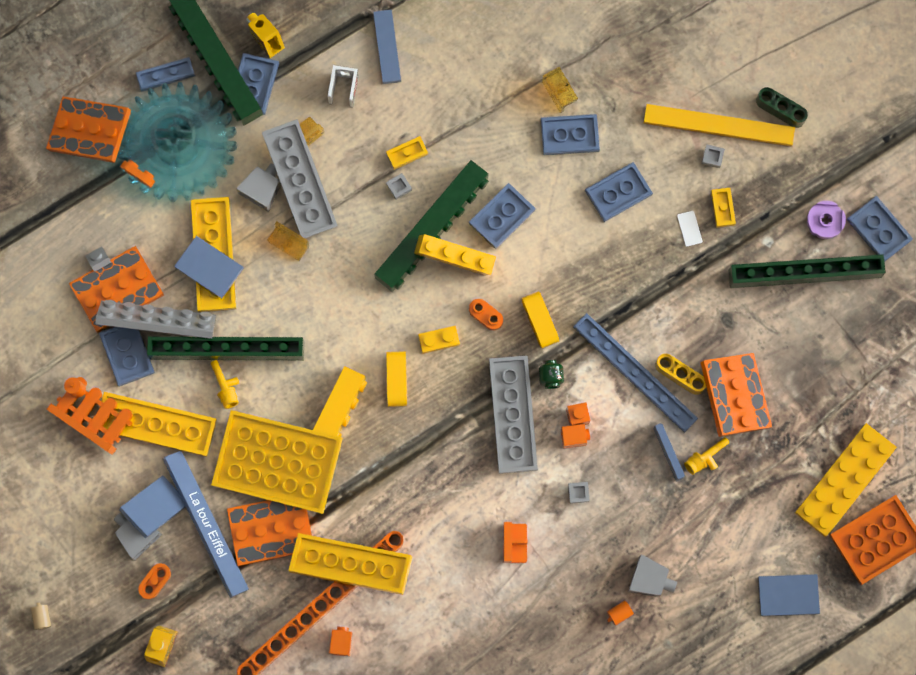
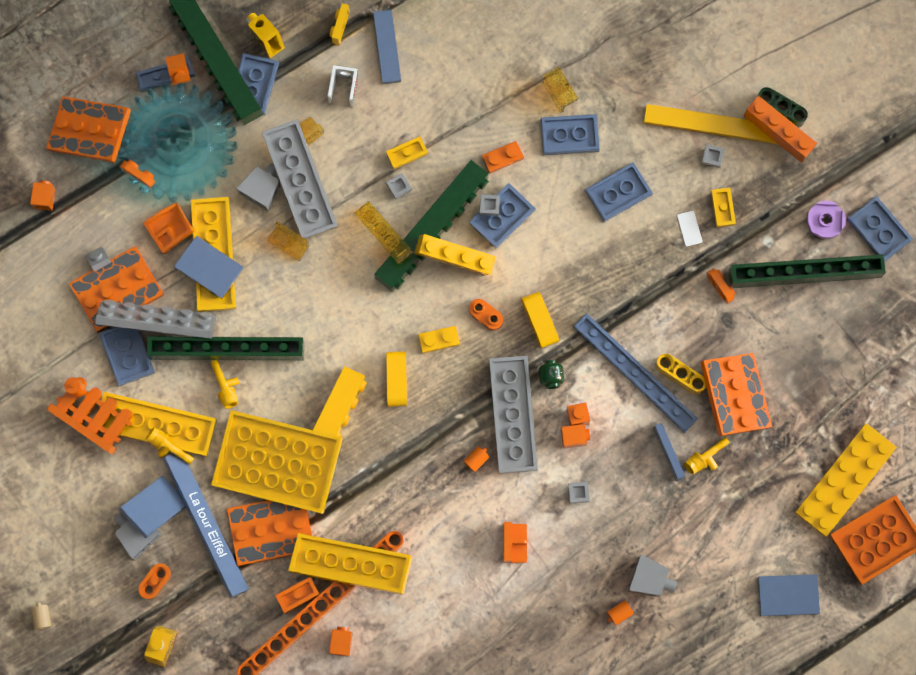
none -> orange brick [30,180,56,211]
none -> orange plate [143,202,195,254]
none -> yellow piece [146,427,194,464]
none -> orange brick [165,53,191,85]
none -> orange panel [275,577,320,614]
none -> yellow plate [329,3,350,45]
none -> clear yellow plate [354,201,413,264]
none -> orange piece [463,446,489,473]
none -> light grey plate [480,194,500,216]
none -> orange plate [482,141,524,174]
none -> orange plate [706,268,735,304]
none -> orange brick [744,96,817,163]

